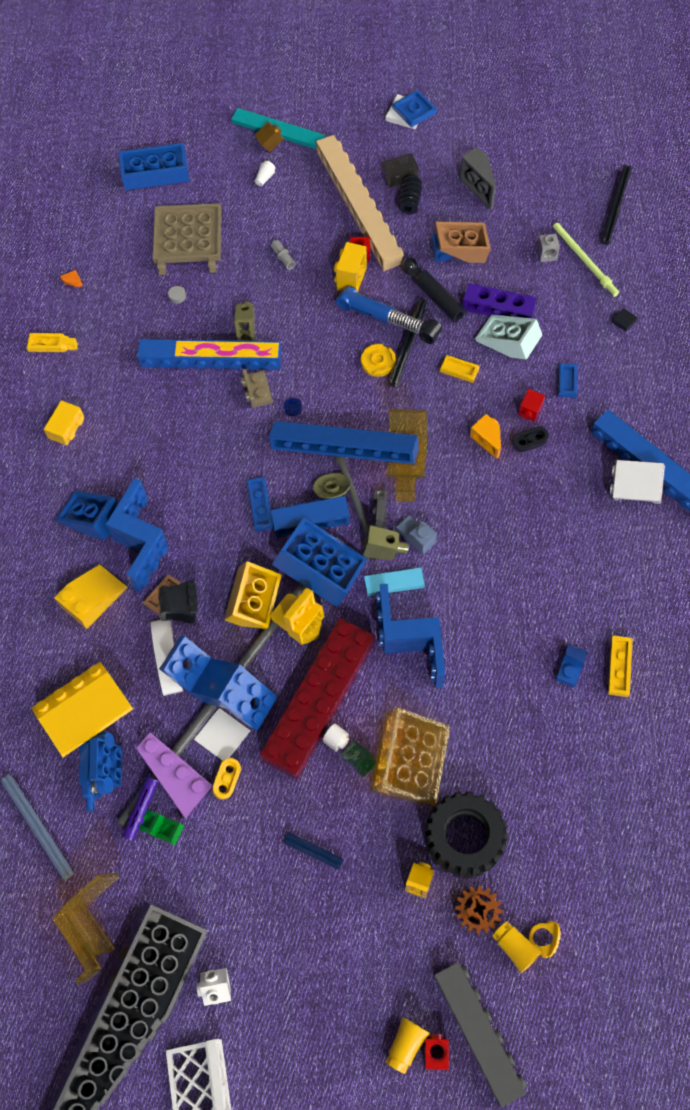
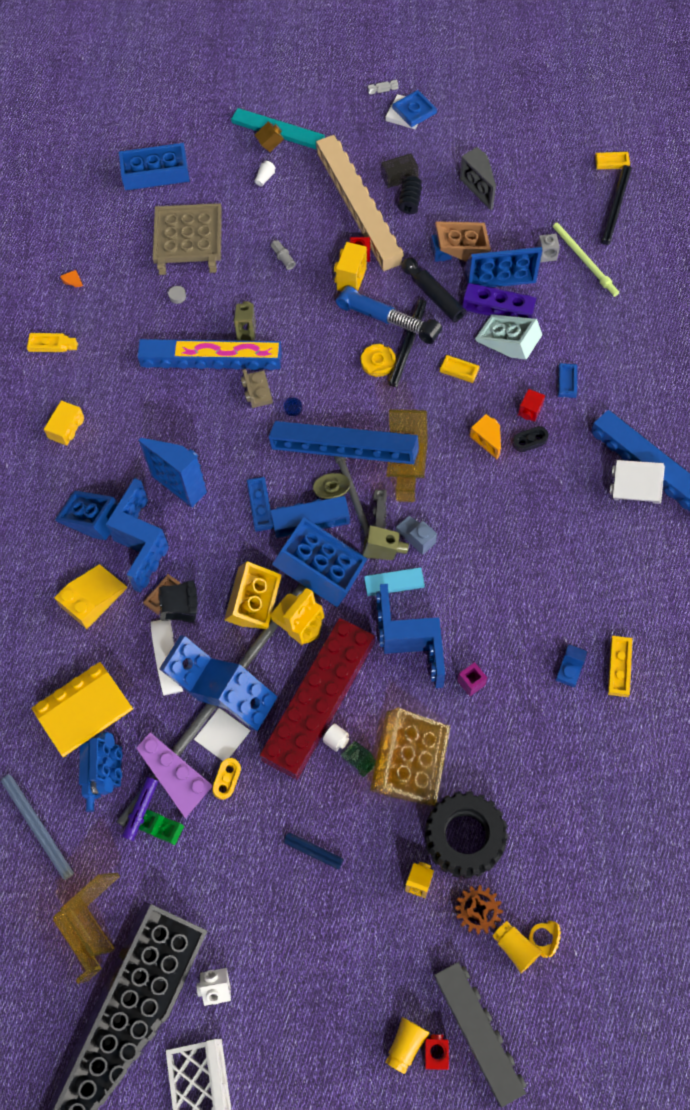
black tile [612,308,638,332] -> none
none -> blue slope [138,438,207,507]
none -> light grey axle [367,80,398,95]
none -> magenta brick [457,662,487,696]
none -> blue slope [465,247,542,288]
none -> yellow tile [595,152,630,170]

